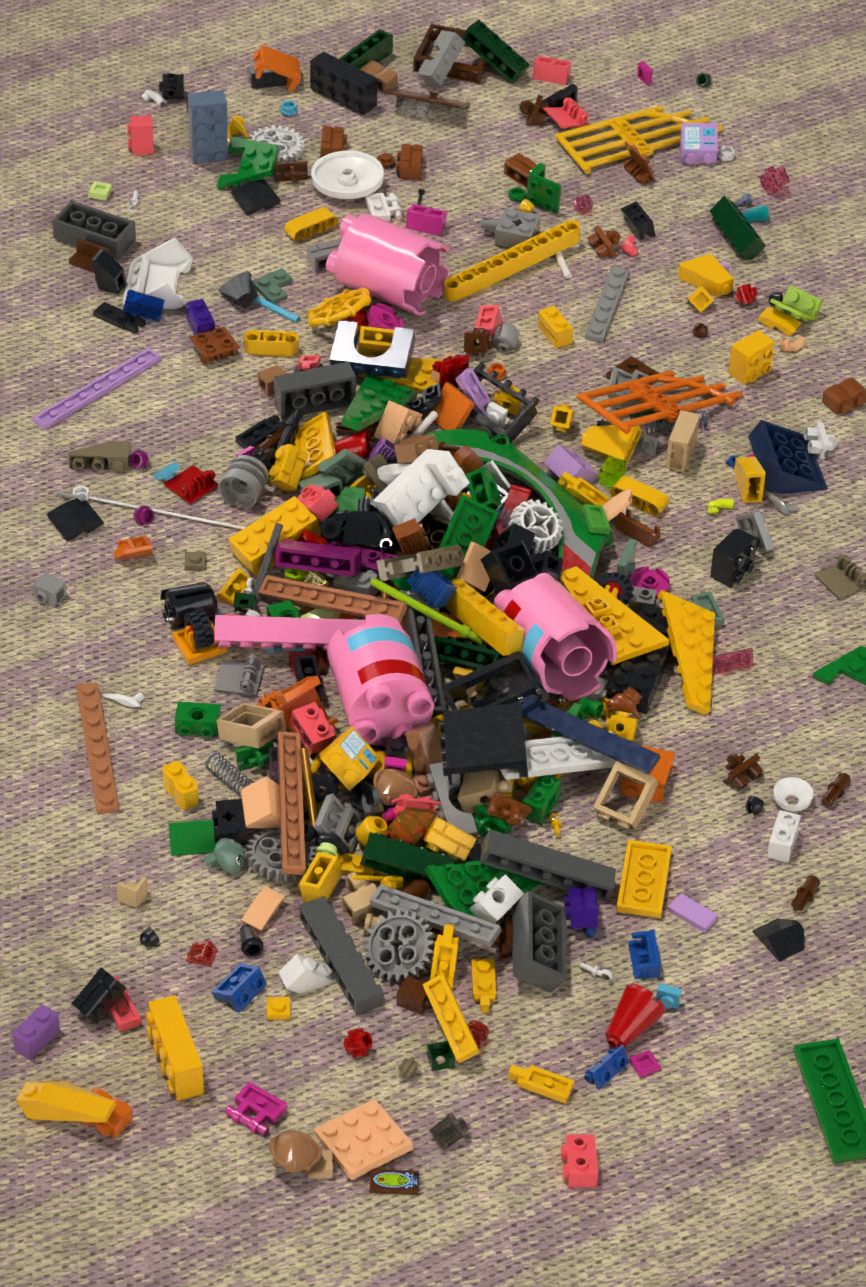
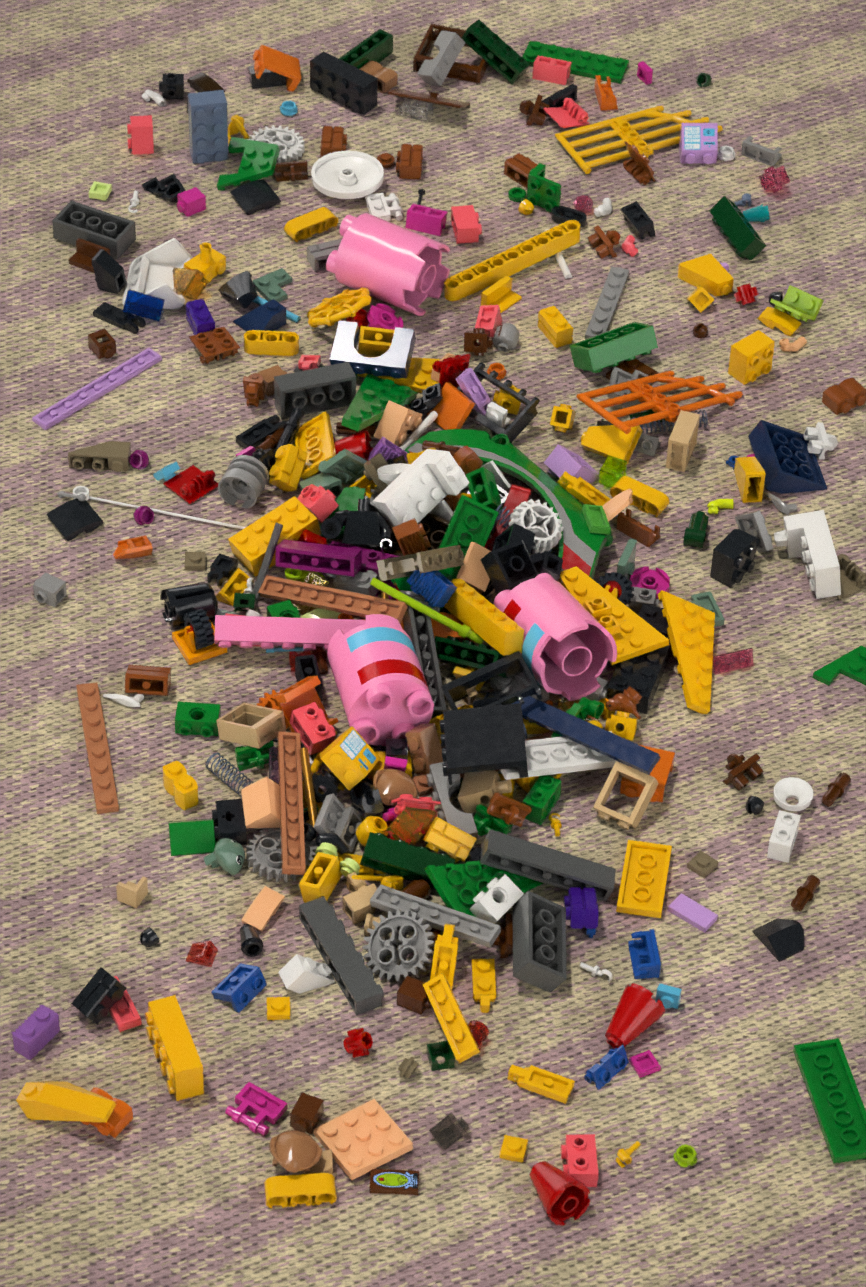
light grey hinge [214,654,264,696] -> none
medium nougat brick [394,434,438,464] -> none
light grey brick [481,208,541,249] -> none
none -> reddish brown brick [88,328,116,359]
none -> dark orange brick [125,664,171,696]
none -> black slope [141,174,186,203]
none -> clear yellow slope [173,267,208,300]
none -> dark pink brick [176,187,206,217]
none -> yellow brick [184,242,226,286]
none -> dark brown slope [187,72,225,92]
none -> black plate [207,554,238,586]
none -> dark blue slope [233,299,286,331]
none -> dark orange hips [243,373,265,407]
none -> yellow beam [264,1173,337,1208]
none -> reddish brown brick [290,1092,324,1134]
none -> yellowish green plate [340,858,360,877]
none -> coral brick [451,205,482,244]
none -> yellow panel [481,275,522,313]
none -> yellow plate [500,1135,528,1163]
none -> green plate [522,41,629,84]
none -> red cone [530,1161,590,1225]
none -> black plate [551,206,587,228]
none -> green brick [570,322,658,373]
none -> orange hinge [594,75,618,110]
none -> white arm [594,198,612,217]
none -> yellow hand [615,1141,641,1168]
none -> lime plate [673,1145,697,1167]
none -> dark green piece [683,511,709,548]
none -> dark tan plate [687,851,718,879]
none -> light grey hinge [741,136,782,167]
none -> white hinge [774,510,841,599]

